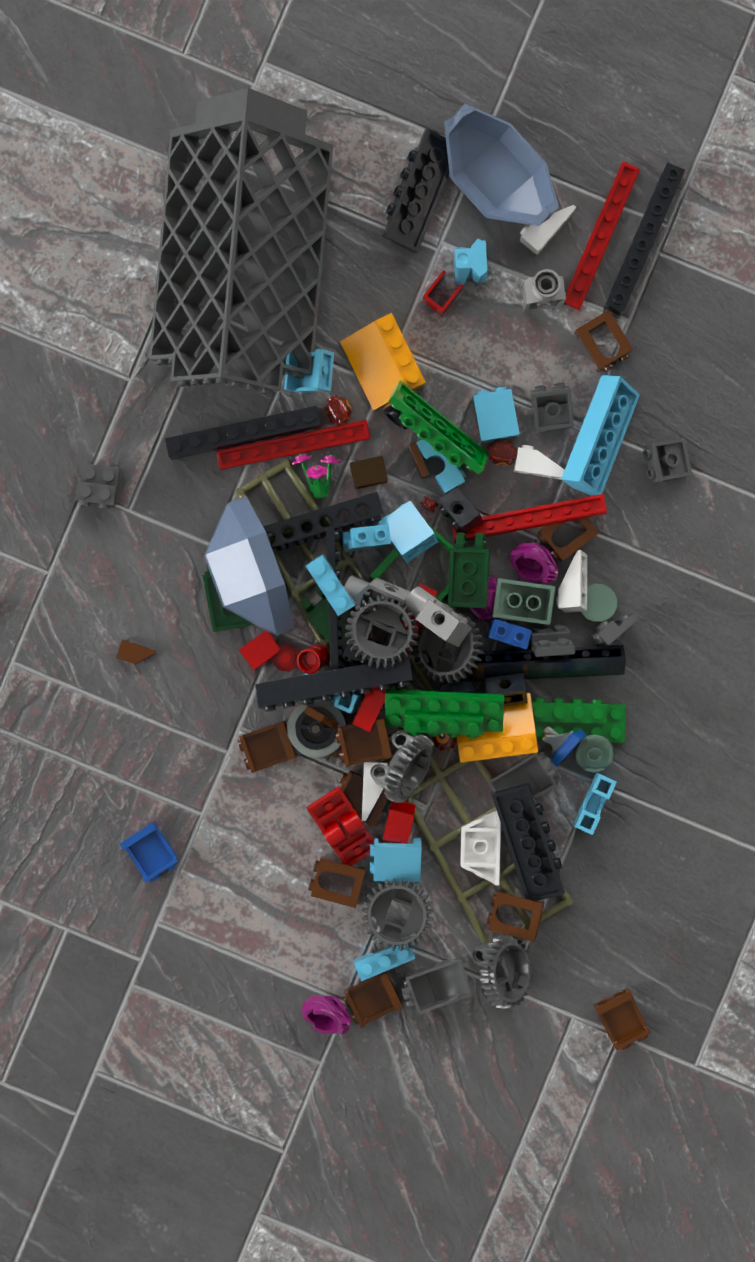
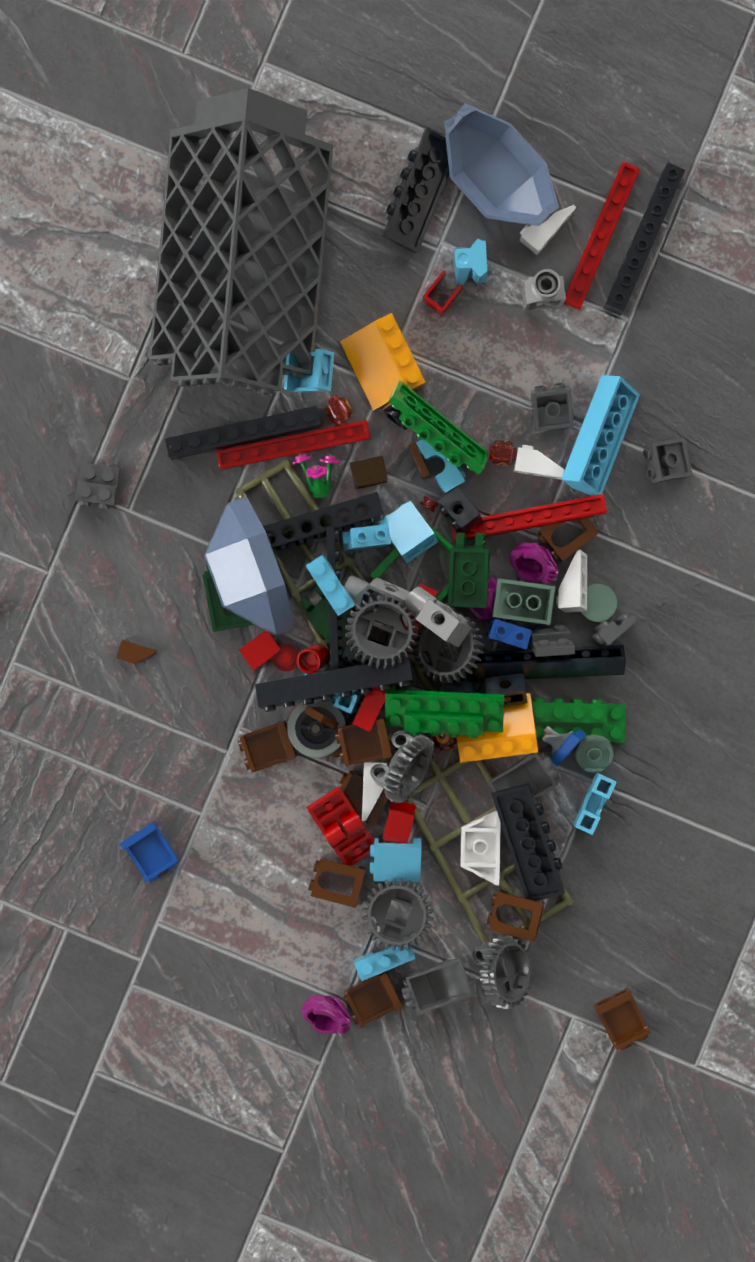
medium azure panel [472,387,520,444] -> none
reddish brown panel [574,310,633,372] -> none

